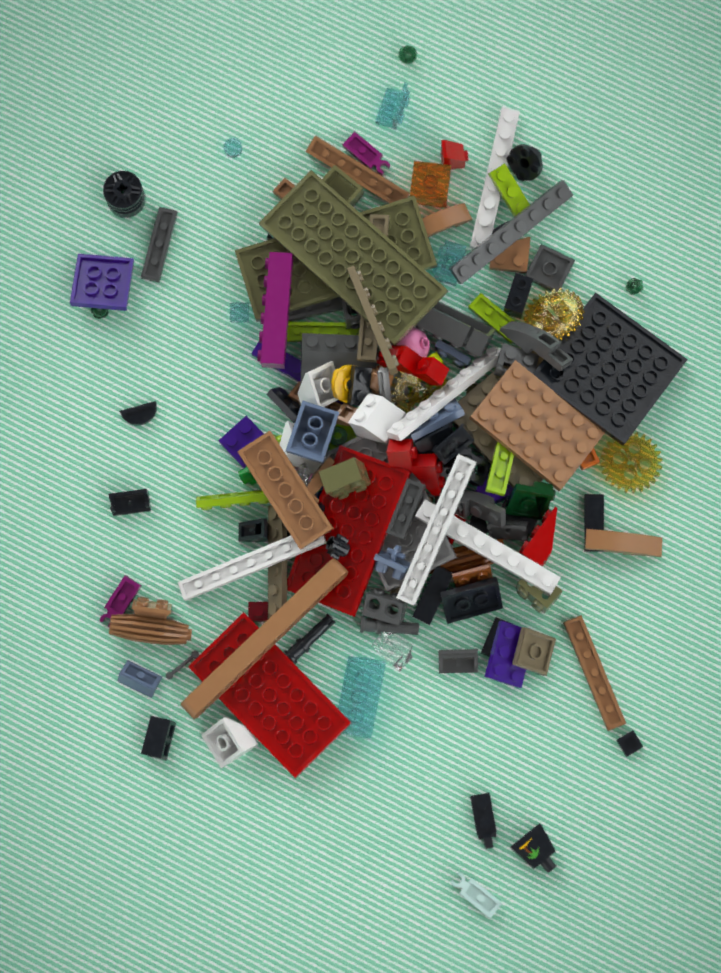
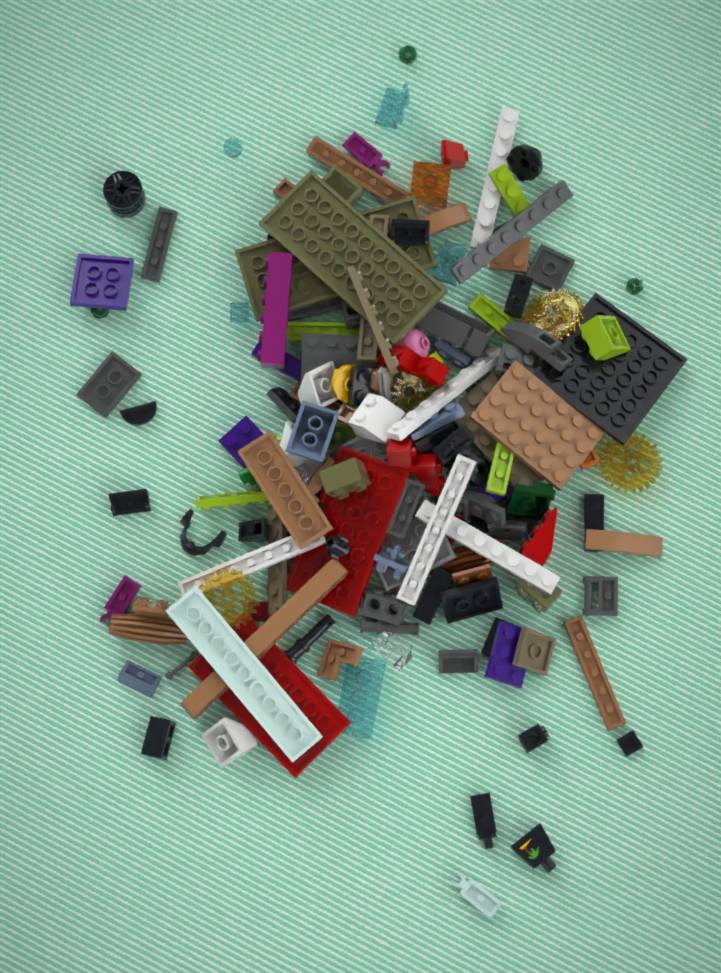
none -> dark grey tile [76,351,142,418]
none -> light aqua plate [166,586,323,762]
none -> black helmet [180,509,227,556]
none -> clear yellow gear [199,568,260,629]
none -> medium nougat plate [317,639,364,681]
none -> black hinge [391,219,430,246]
none -> black brick [517,723,549,753]
none -> lime slope [579,315,631,360]
none -> dark grey plate [582,576,618,616]

